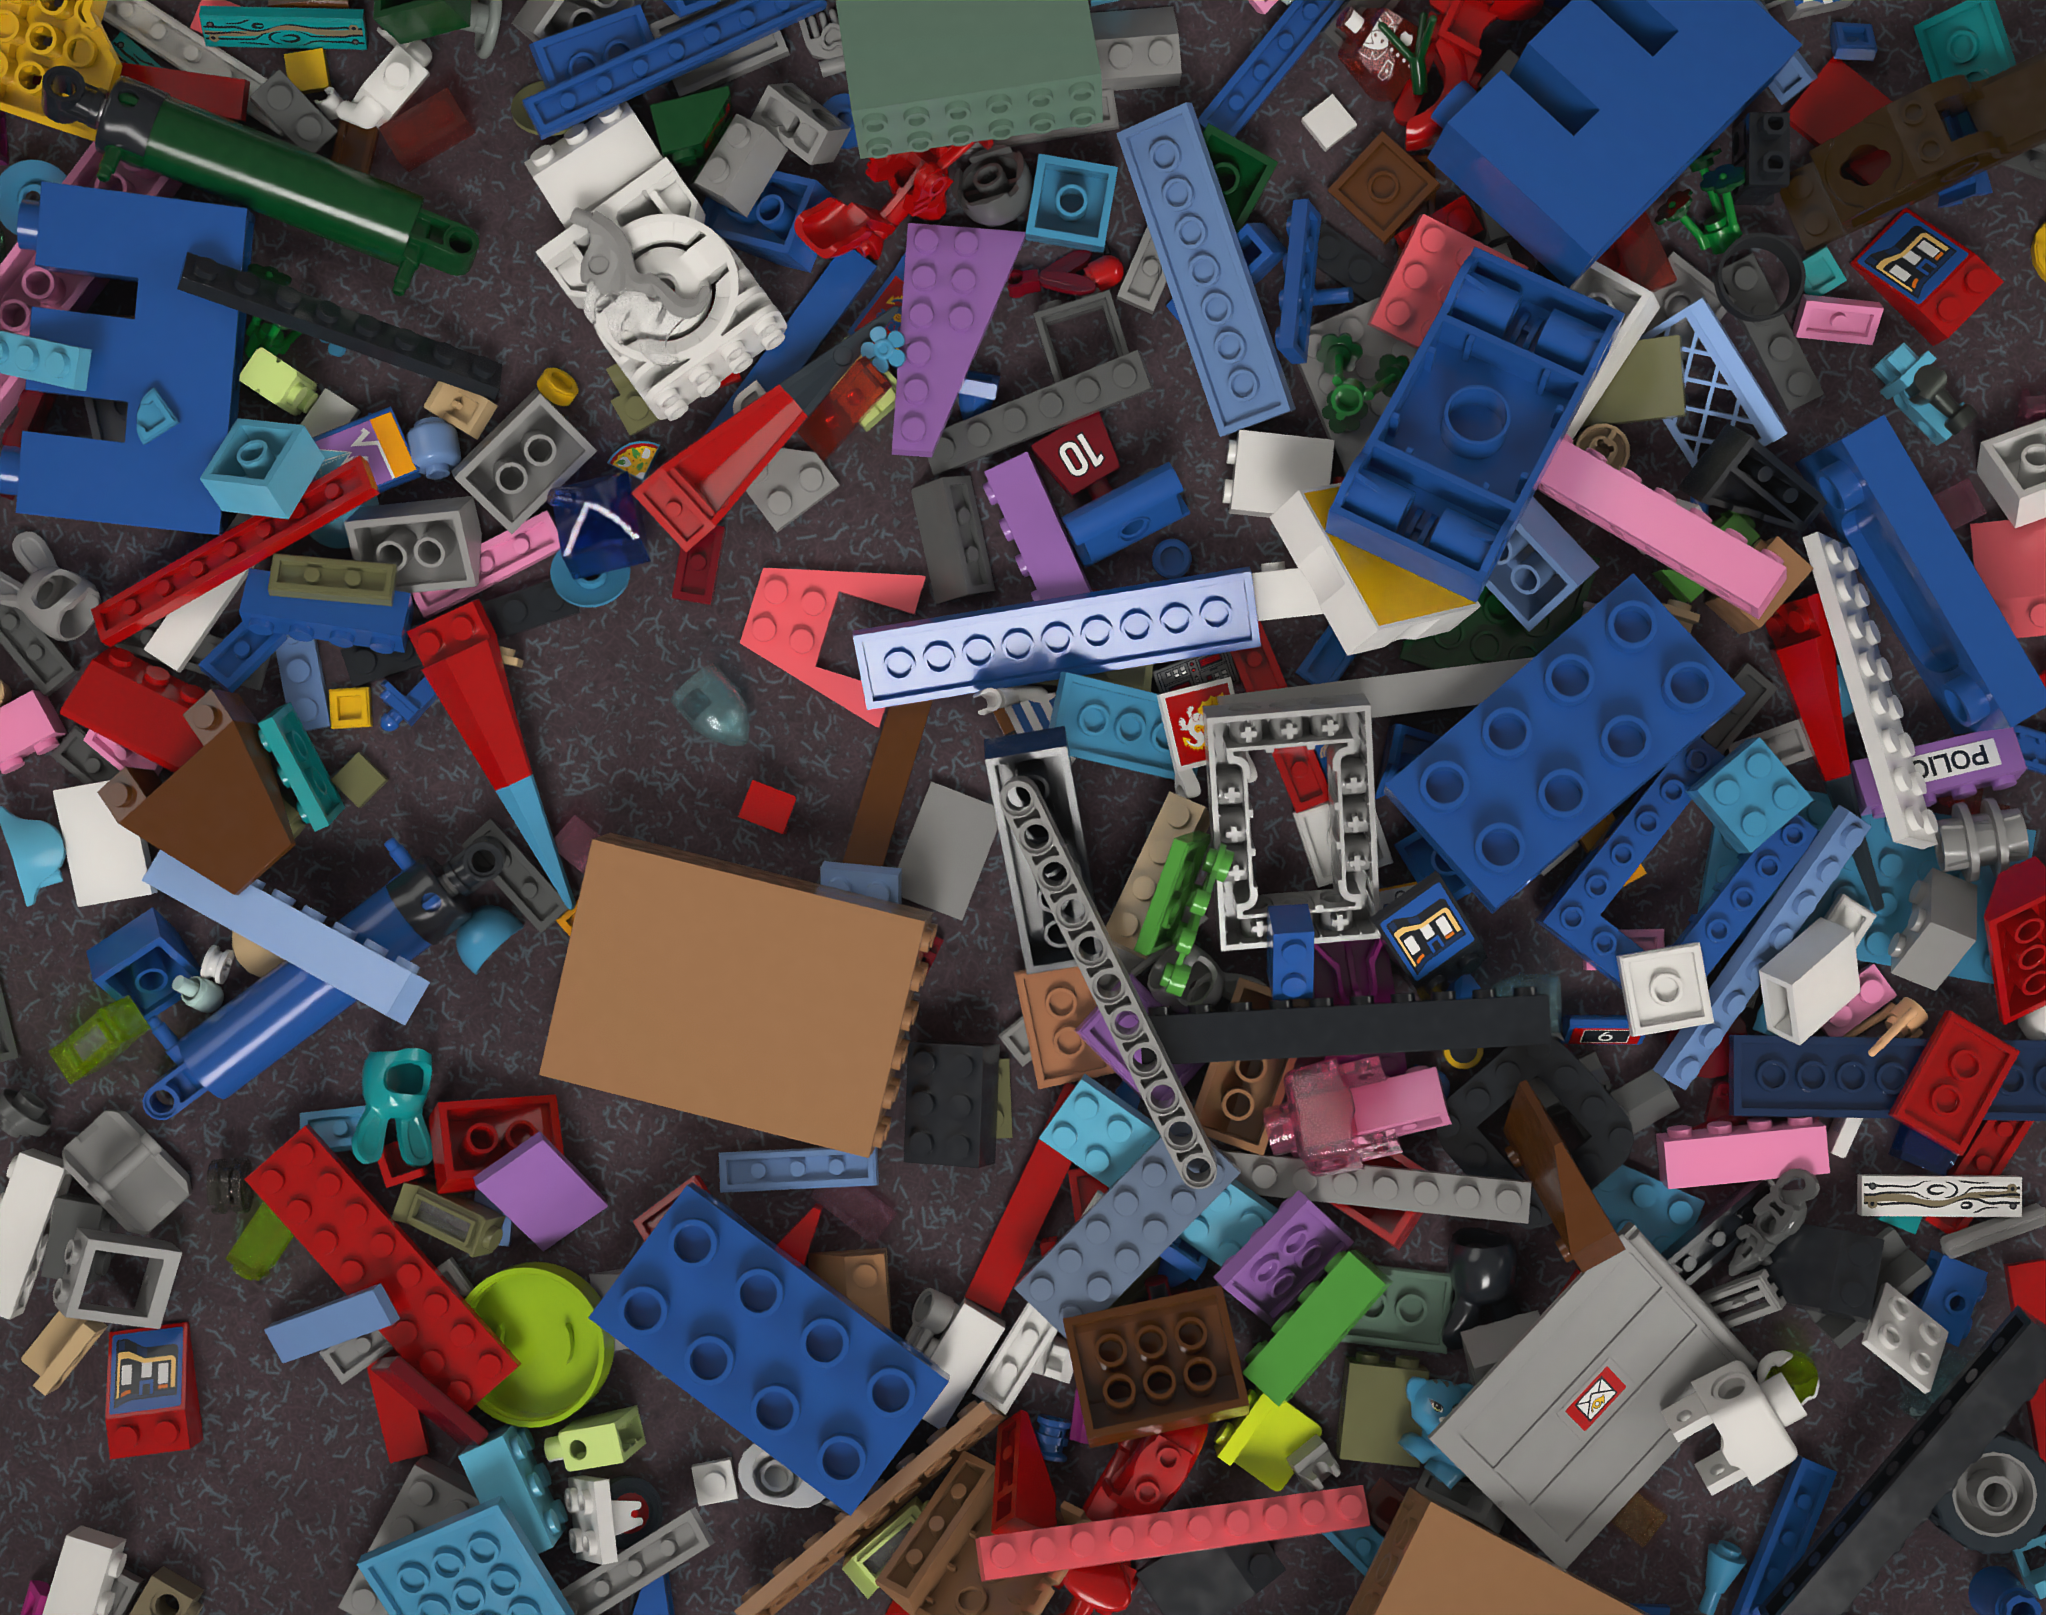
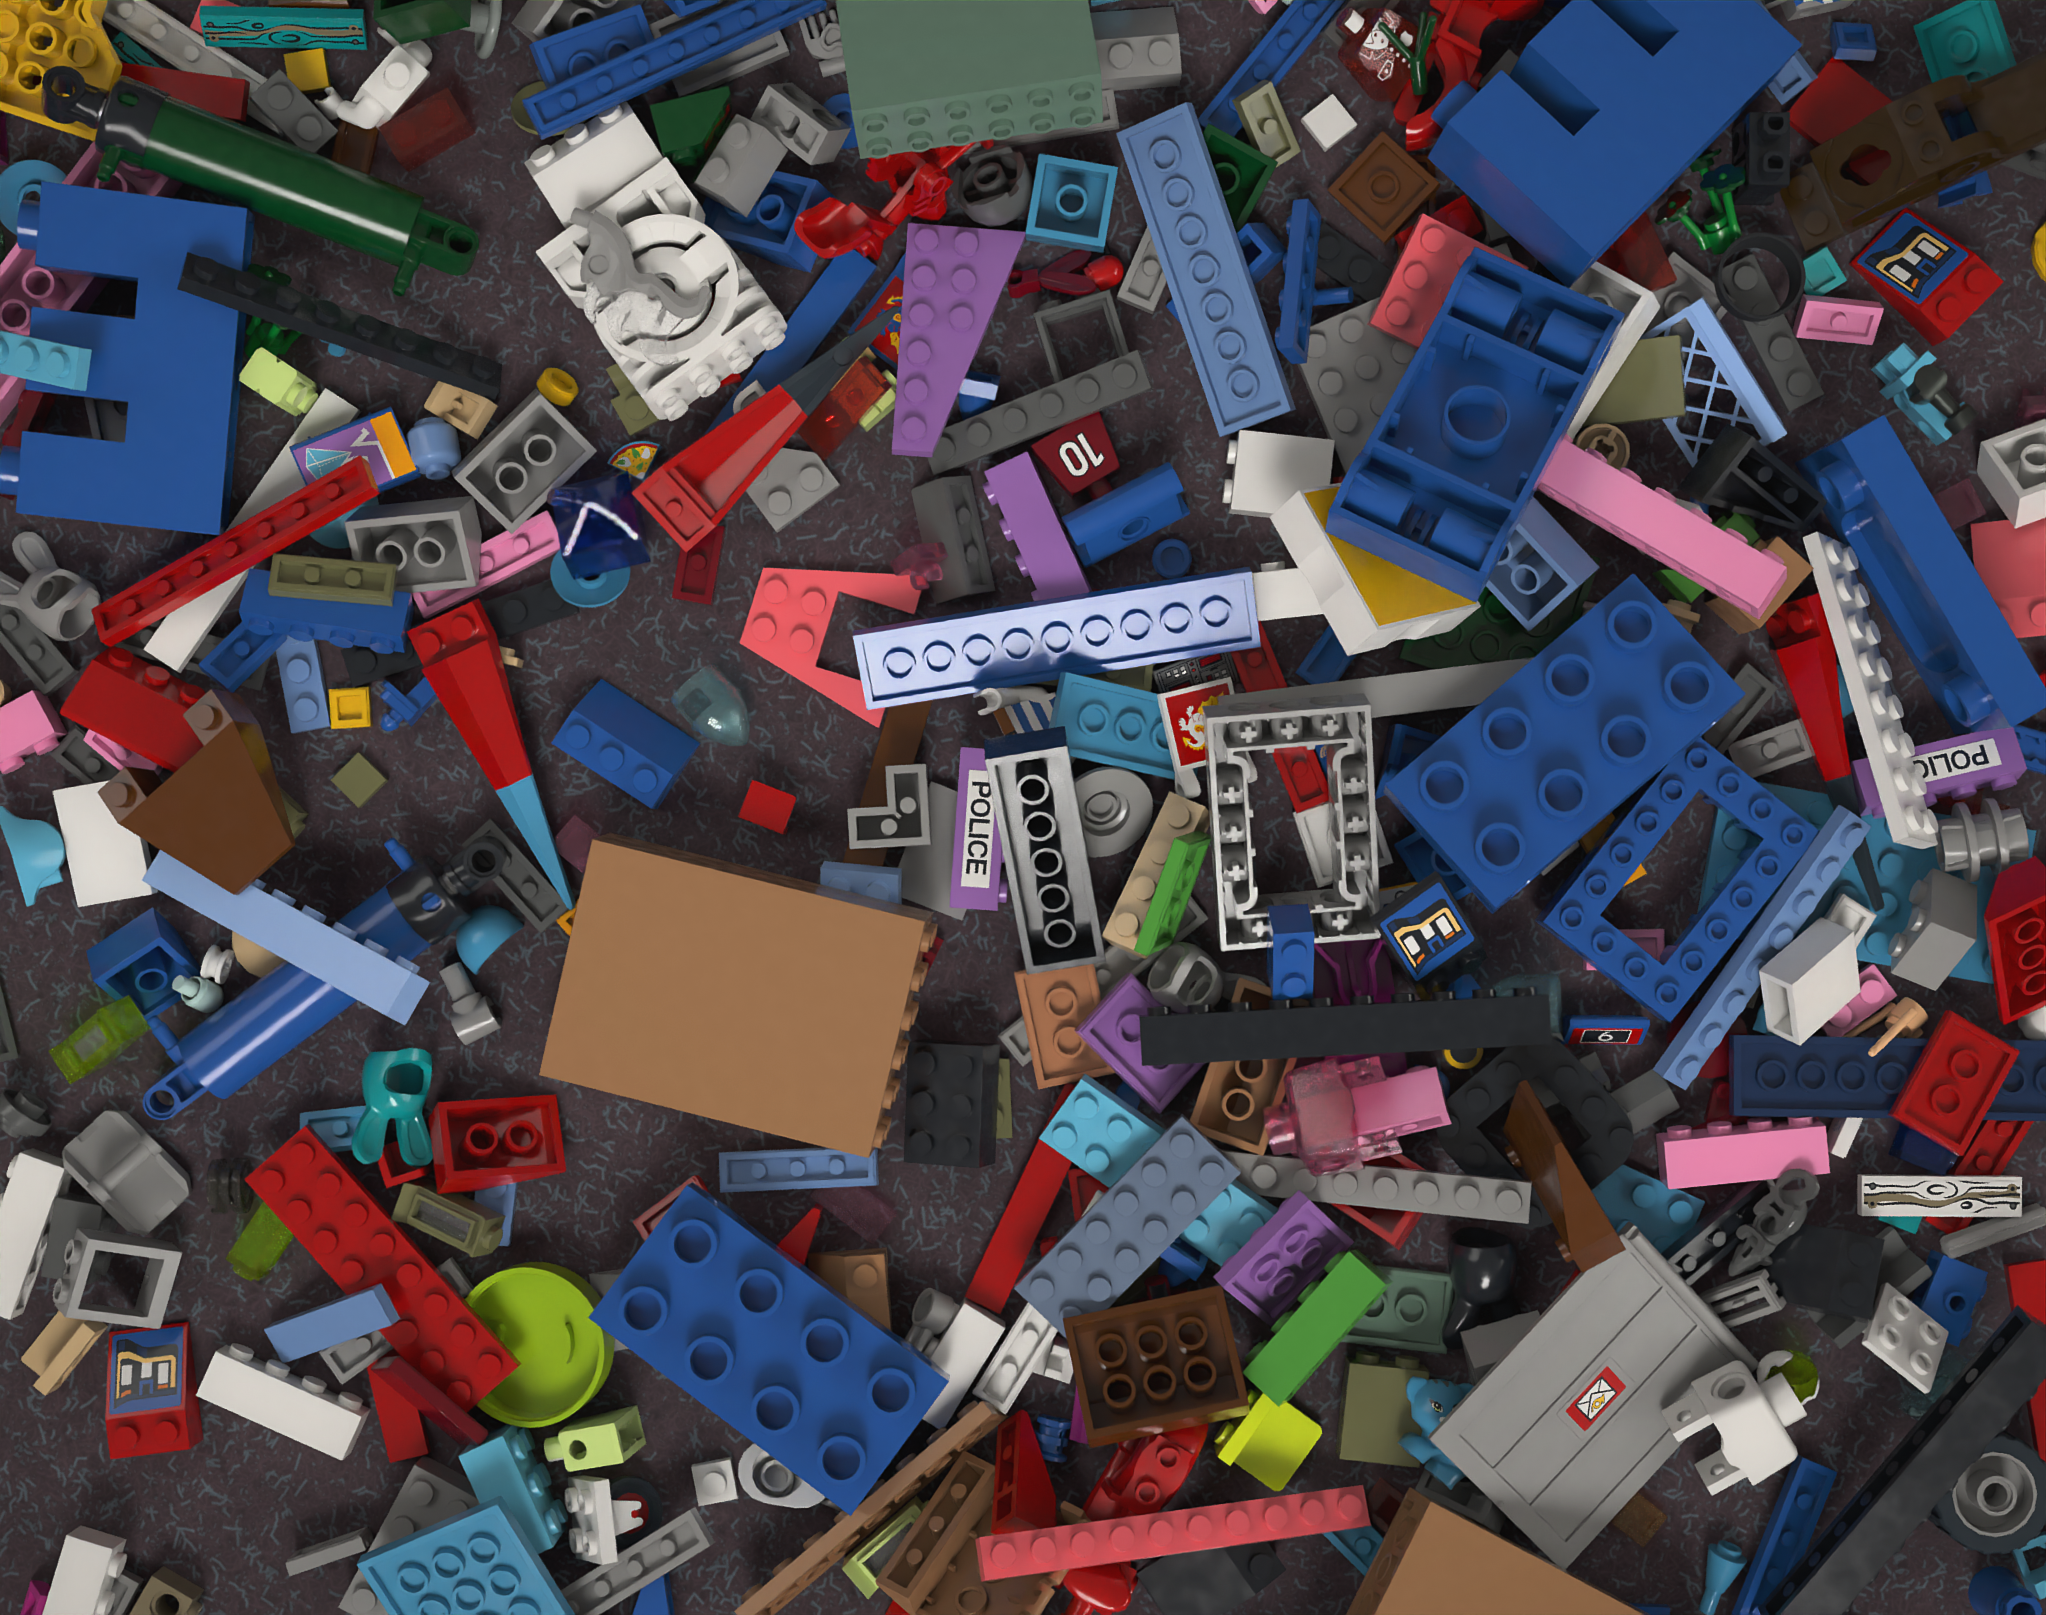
dark azure tile [136,388,180,445] -> none
medium azure brick [200,418,325,519] -> none
teal plate [258,702,345,832] -> none
medium lavender tile [473,1131,608,1252] -> none
dark azure plant [861,326,906,373] -> none
light grey beam [999,776,1217,1189] -> none
bright green plant [1159,843,1235,997] -> none
light grey tile [1286,1434,1341,1492] -> none
dark green plant [1316,333,1410,434] -> none
white tile [1616,942,1714,1037] -> none
dark azure brick [1685,737,1813,853] -> none
none -> white brick [196,1343,370,1461]
none -> light grey tile [285,1527,374,1576]
none -> light grey pin [439,962,503,1045]
none -> blue slope [551,679,701,809]
none -> light grey brick [847,764,932,849]
none -> clear pink tile [891,542,948,590]
none -> brick [949,747,1008,911]
none -> light grey hat [1075,767,1153,858]
none -> olive plate [1232,80,1301,168]

